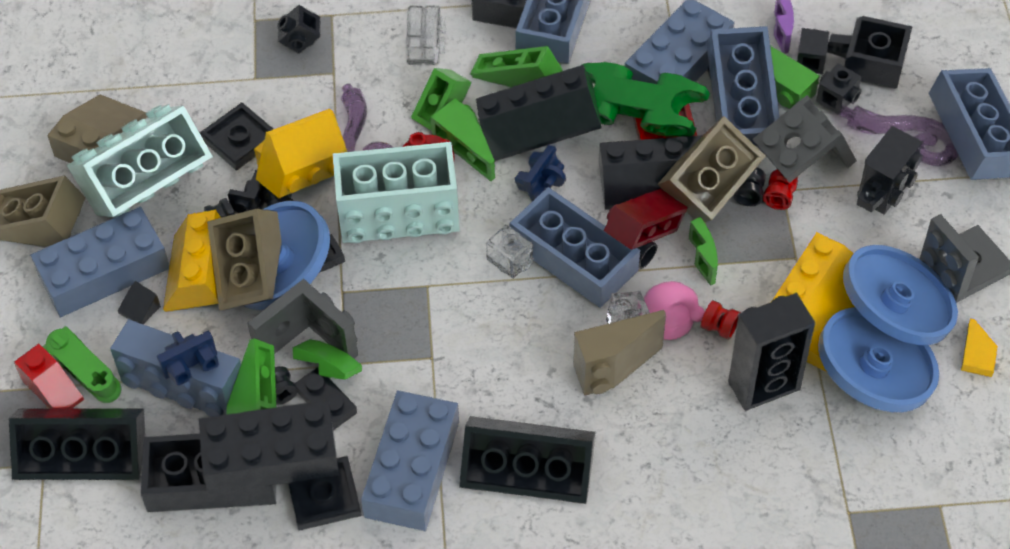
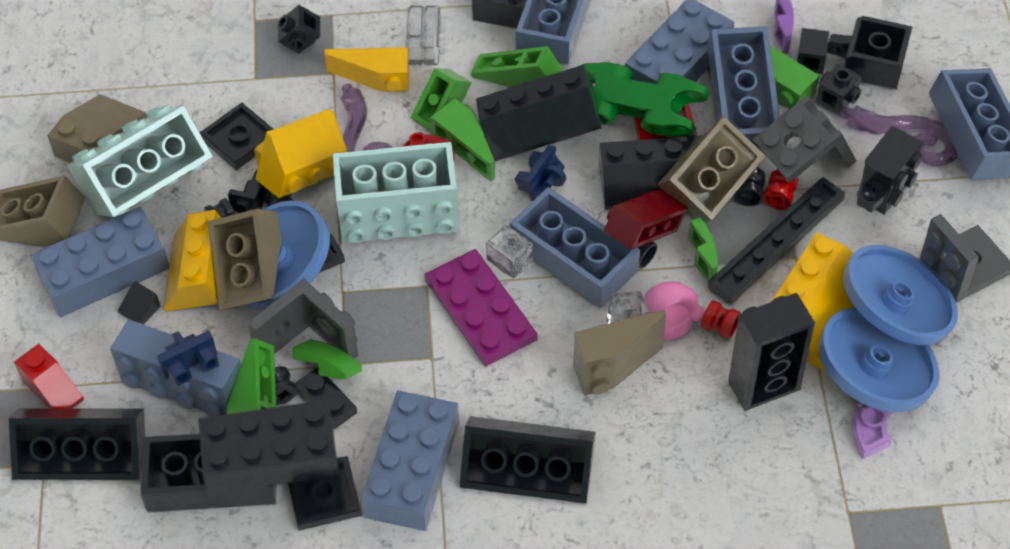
bright green piece [42,326,122,403] -> none
yellow tile [961,318,998,377] -> none
none -> yellow slope [324,47,409,92]
none -> magenta plate [424,249,538,367]
none -> black plate [708,177,846,305]
none -> lavender tile [853,402,894,459]

